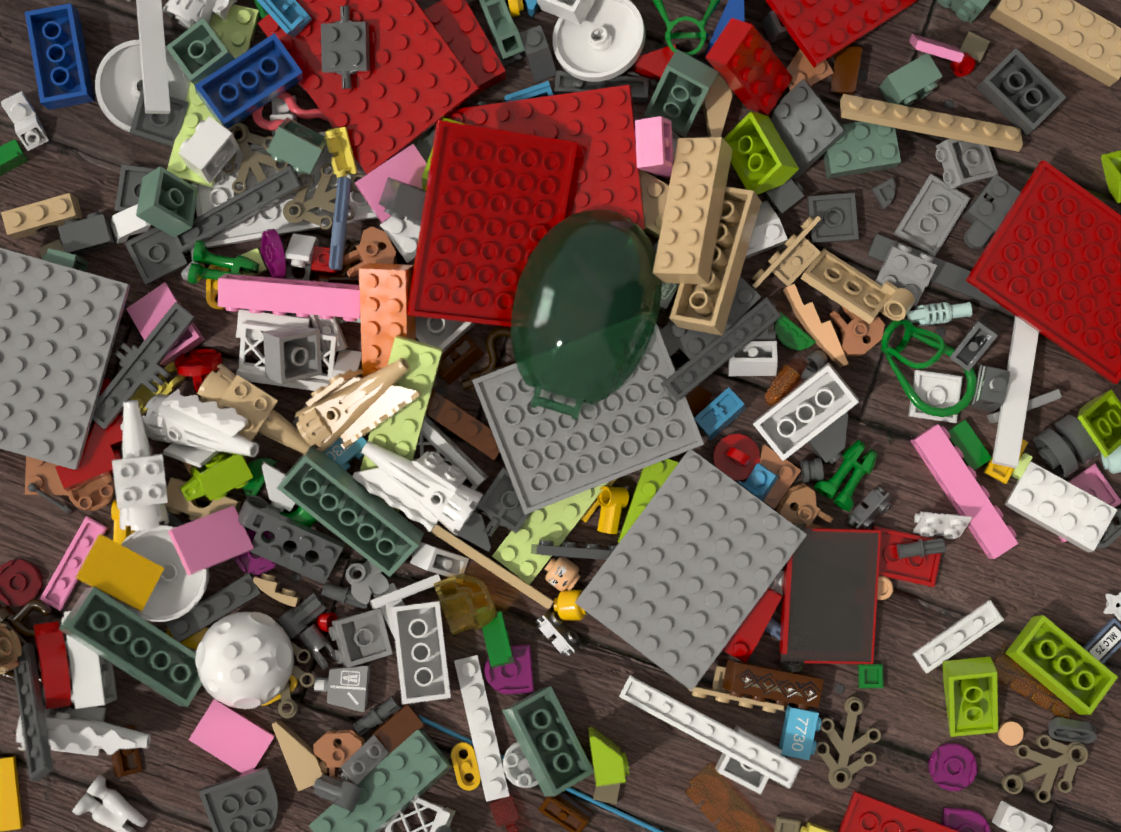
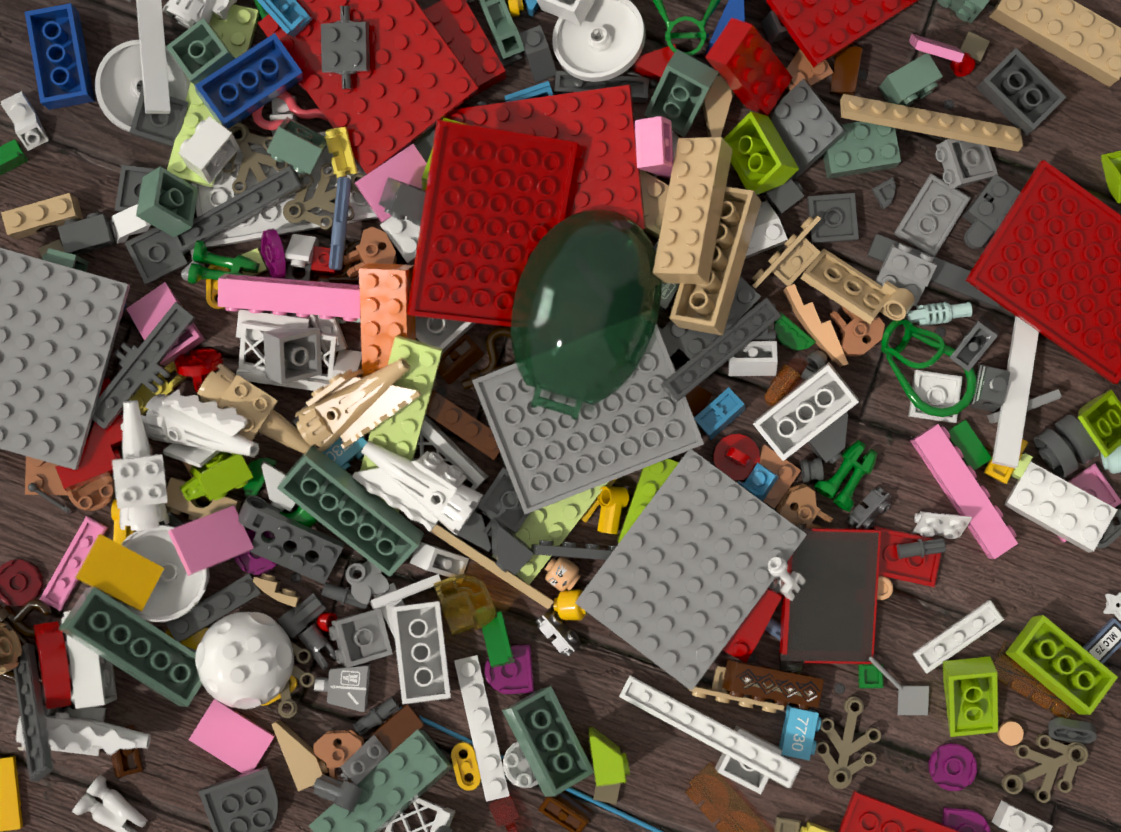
none -> dark grey slope [491,518,534,575]
none -> white hinge [768,557,805,601]
none -> light grey piece [869,656,929,715]

